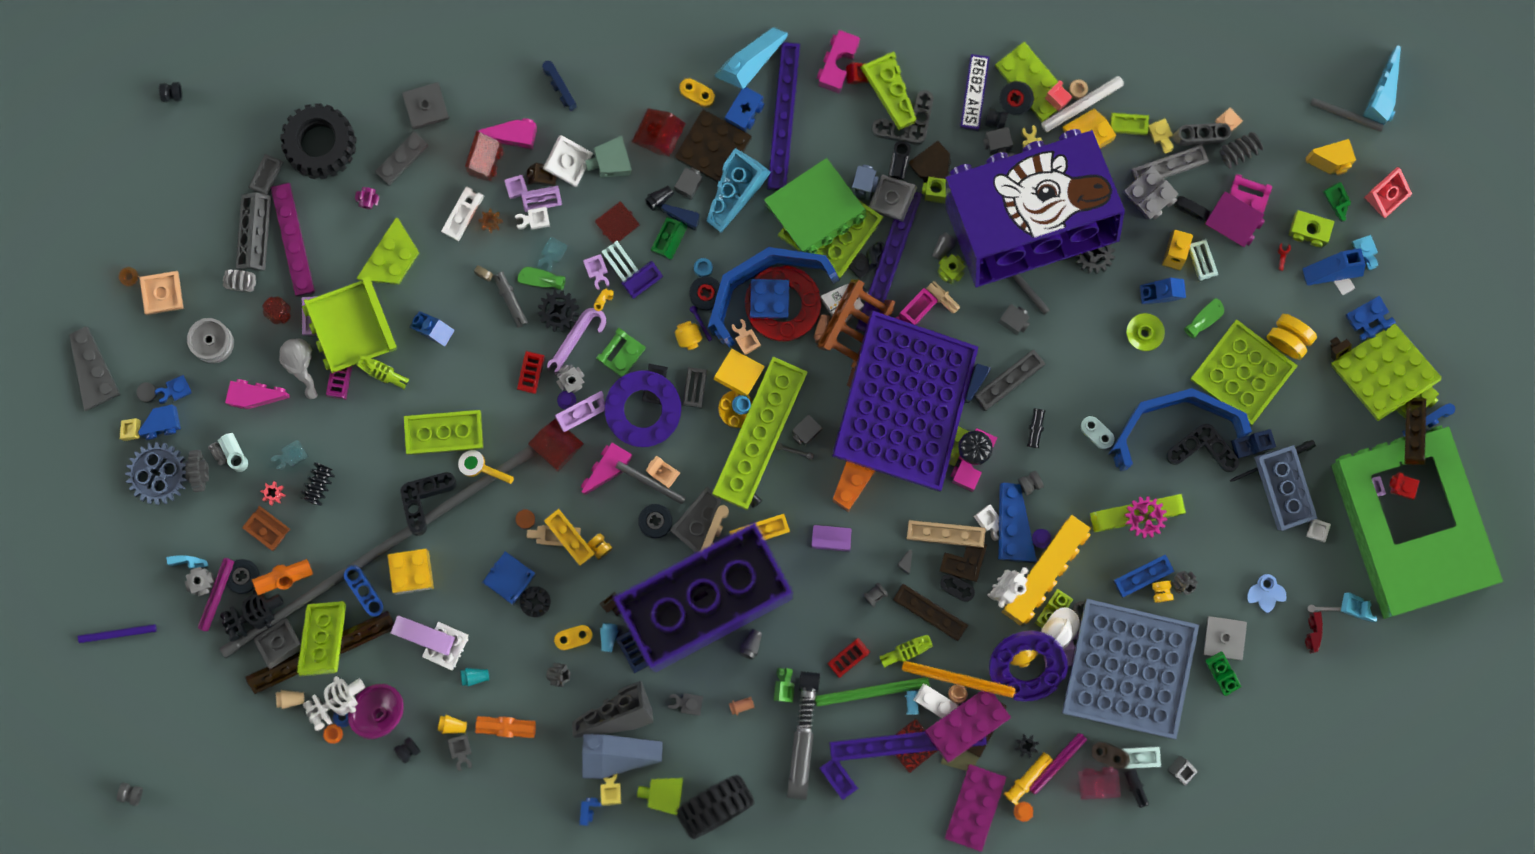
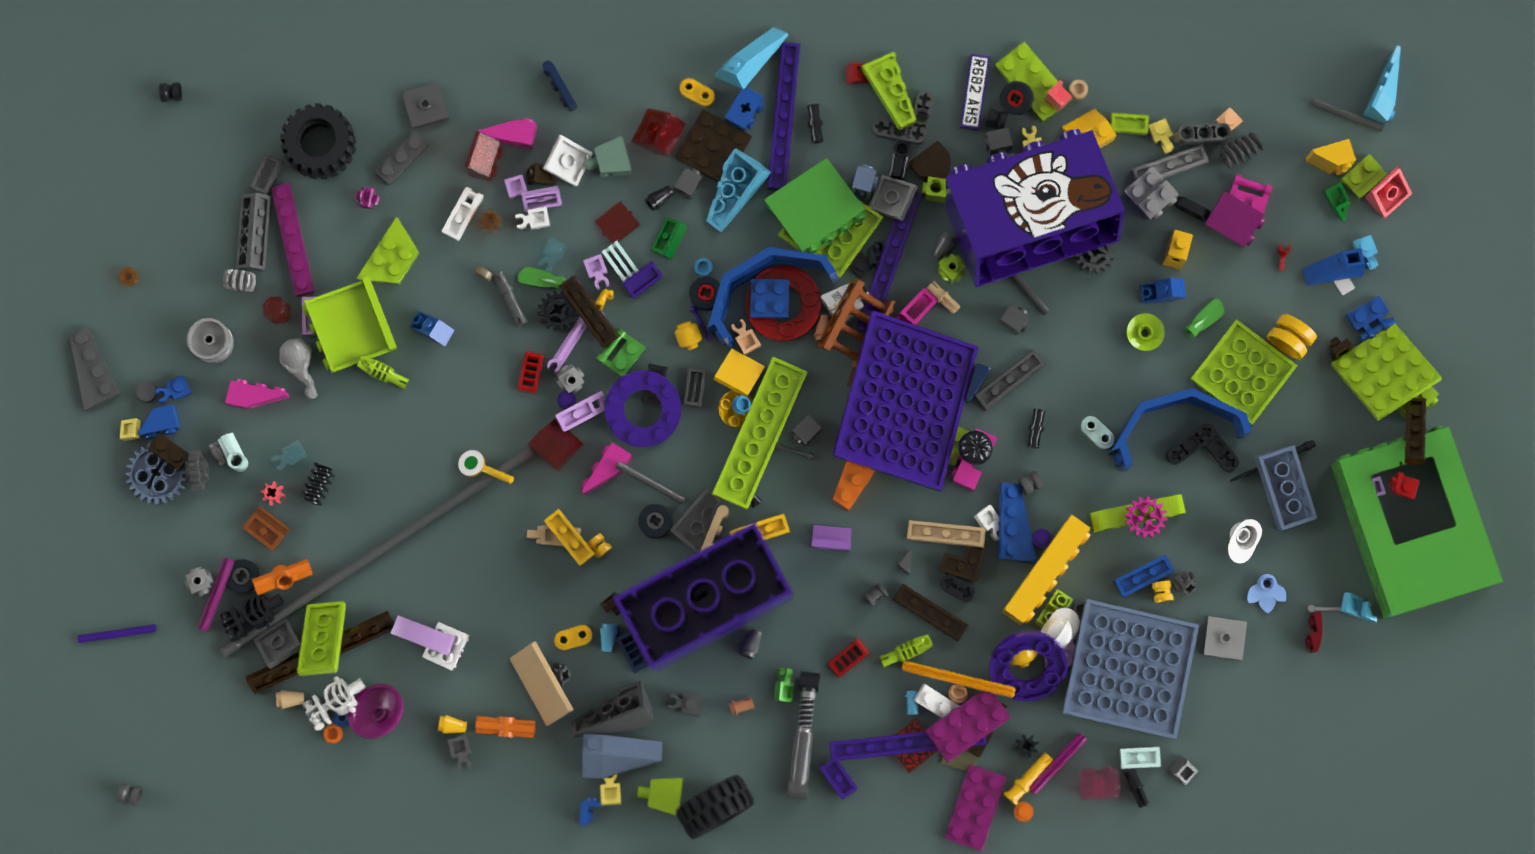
light nougat plate [139,271,184,315] -> none
medium azure slope [166,556,208,570] -> none
magenta slope [326,366,352,400] -> none
blue beam [344,565,383,616] -> none
yellow brick [387,549,434,595] -> none
black wheel [393,737,421,764] -> none
black beam [400,472,456,536] -> none
lime plate [404,410,484,455] -> none
teal cone [460,668,489,687] -> none
blue piece [482,551,536,605] -> none
dark orange tile [516,509,535,529] -> none
black gear [520,586,551,617] -> none
light nougat bracket [646,456,680,488] -> none
dark blue slope [662,204,700,231] -> none
bright green axle [815,677,930,706] -> none
dark pink arch [816,30,860,94] -> none
white torso [987,568,1028,607] -> none
white axle [1041,76,1124,132] -> none
dark brown plate [1091,742,1130,769] -> none
light aqua tile [1189,239,1218,281] -> none
green slope [1205,651,1241,696] -> none
dark blue slope [1231,429,1276,459] -> none
lime brick [1288,210,1335,247] -> none
white tile [1306,519,1331,543] -> none
blue plate [1402,403,1455,436] -> none
none -> dark brown plate [148,434,189,472]
none -> tan tile [509,641,573,726]
none -> dark brown tile [559,275,619,348]
none -> black pin [807,104,824,143]
none -> white piece [1228,519,1262,564]
none -> lime plate [1341,154,1388,200]

